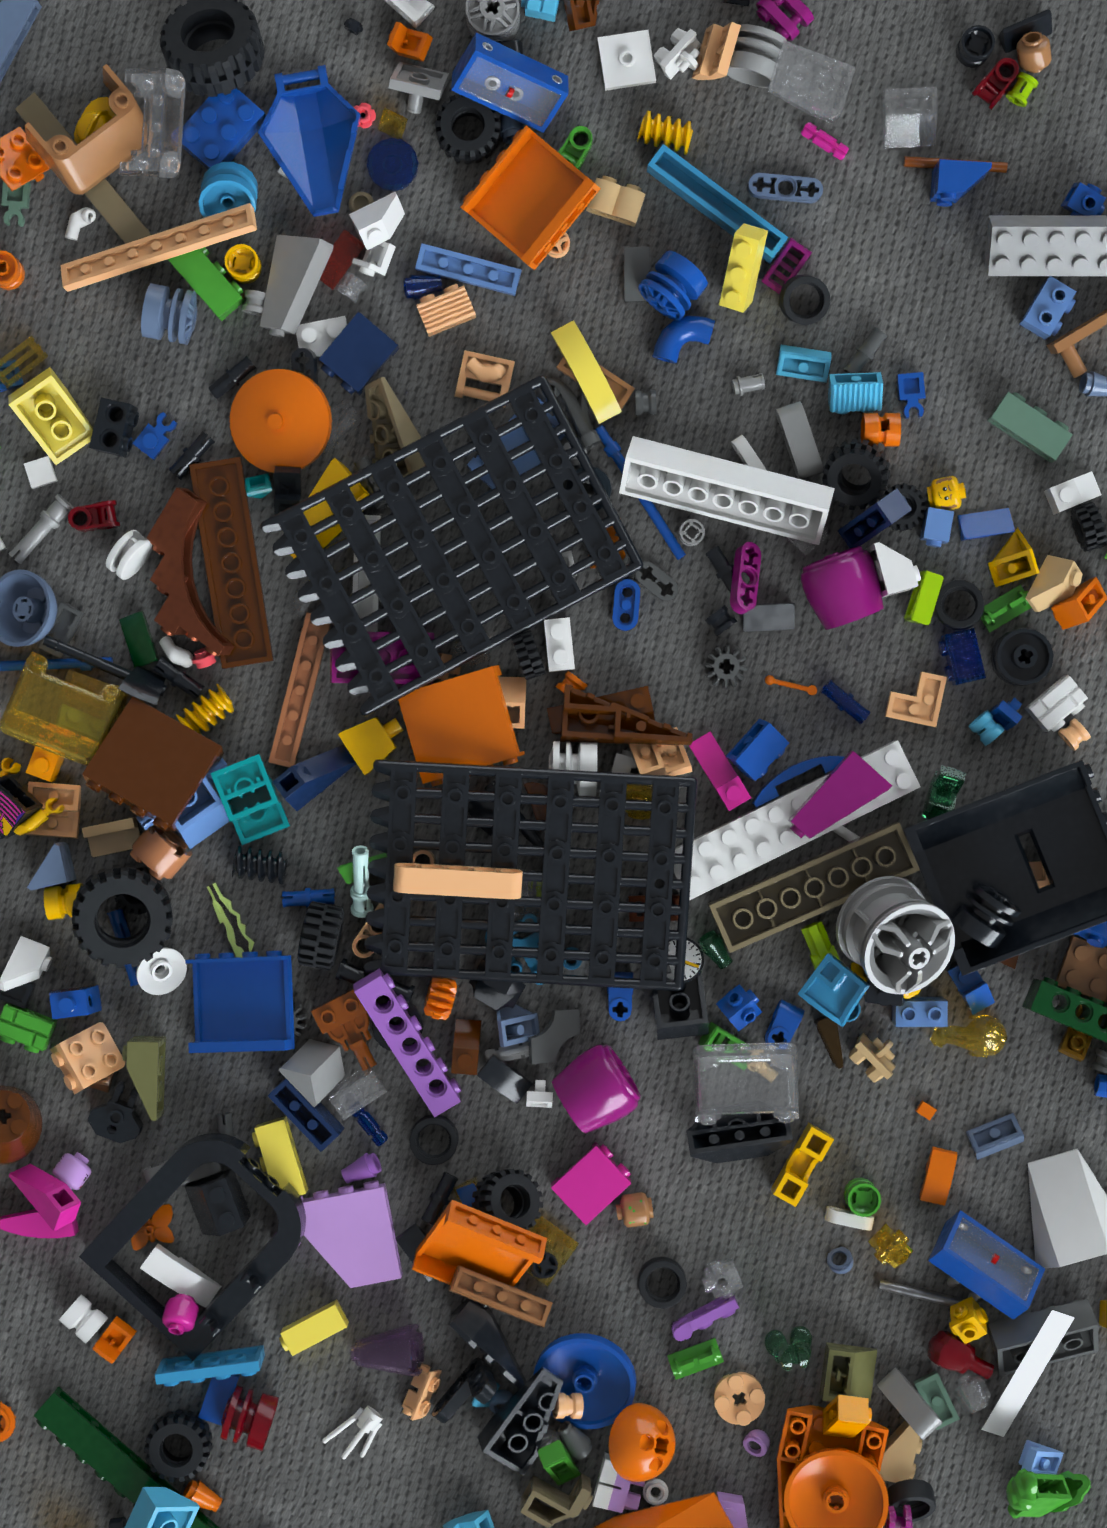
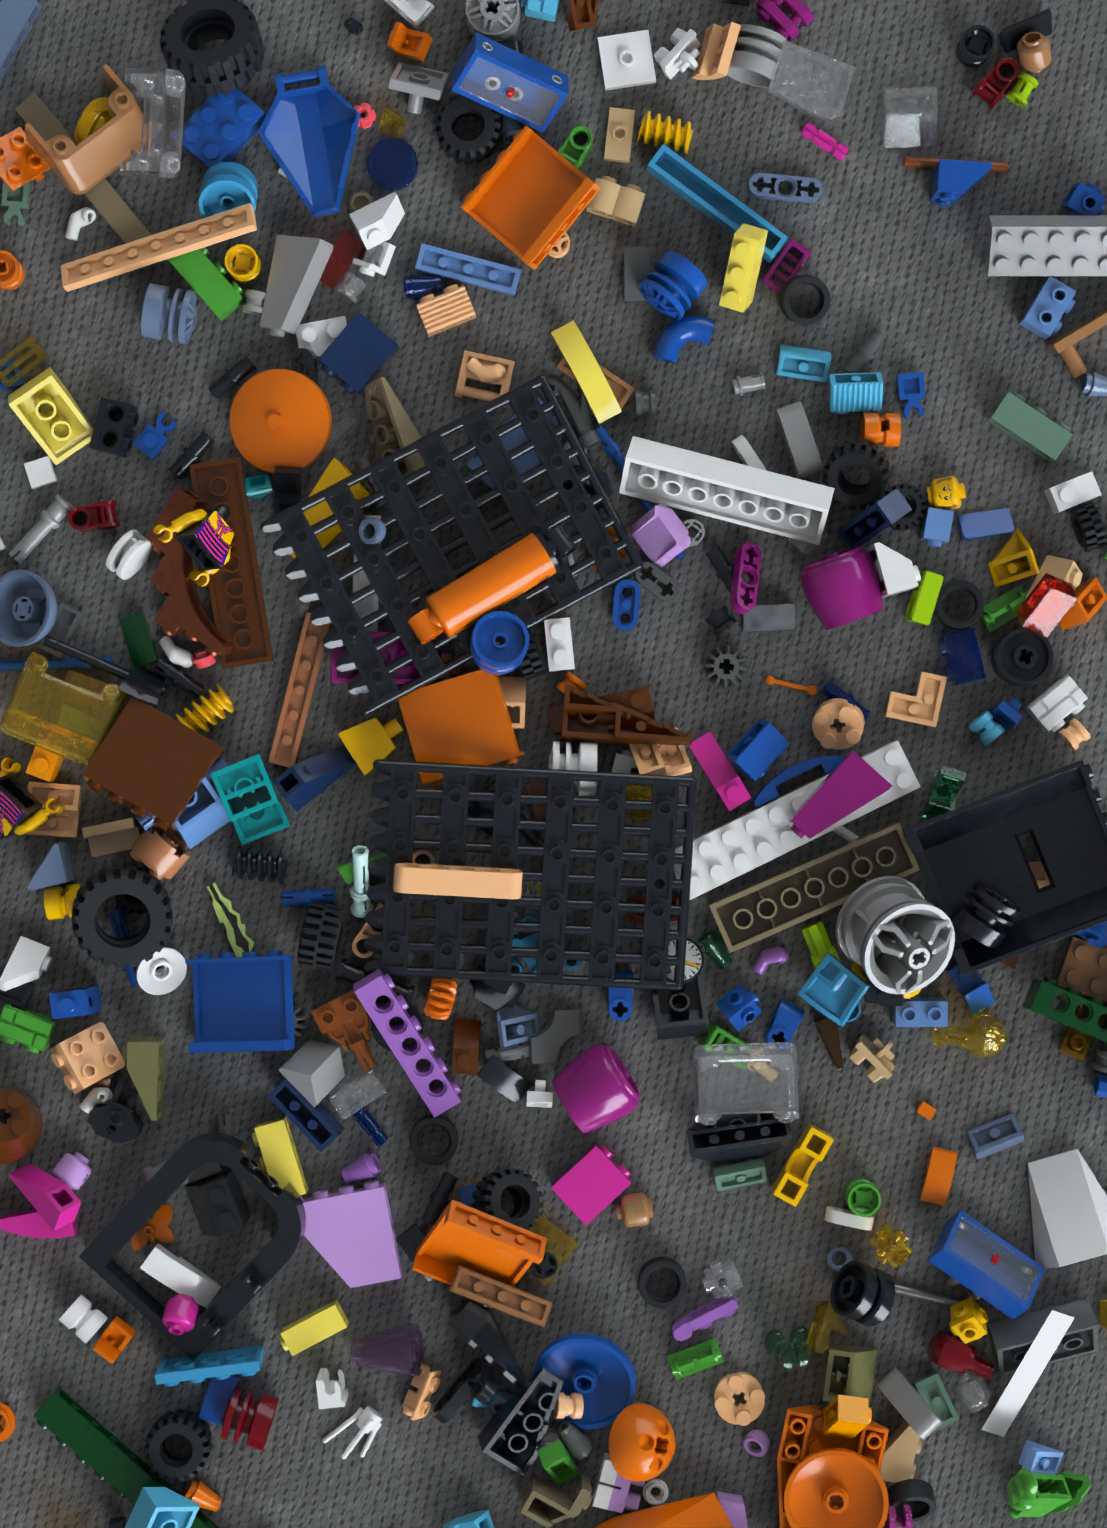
none -> white arm [79,1087,113,1113]
none -> torso [153,506,234,586]
none -> white hinge [316,1368,349,1409]
none -> sand blue piece [359,518,386,544]
none -> orange piece [408,525,577,644]
none -> blue wheel [470,611,529,675]
none -> tan plate [604,107,635,163]
none -> lavender slope [631,504,691,568]
none -> sand green plate [713,1158,767,1192]
none -> medium lavender arm [751,946,789,975]
none -> clear yellow slope [804,1300,848,1354]
none -> light nougat plate [812,698,865,750]
none -> black wheel [830,1261,895,1326]
none -> clear red brick [1017,573,1077,637]

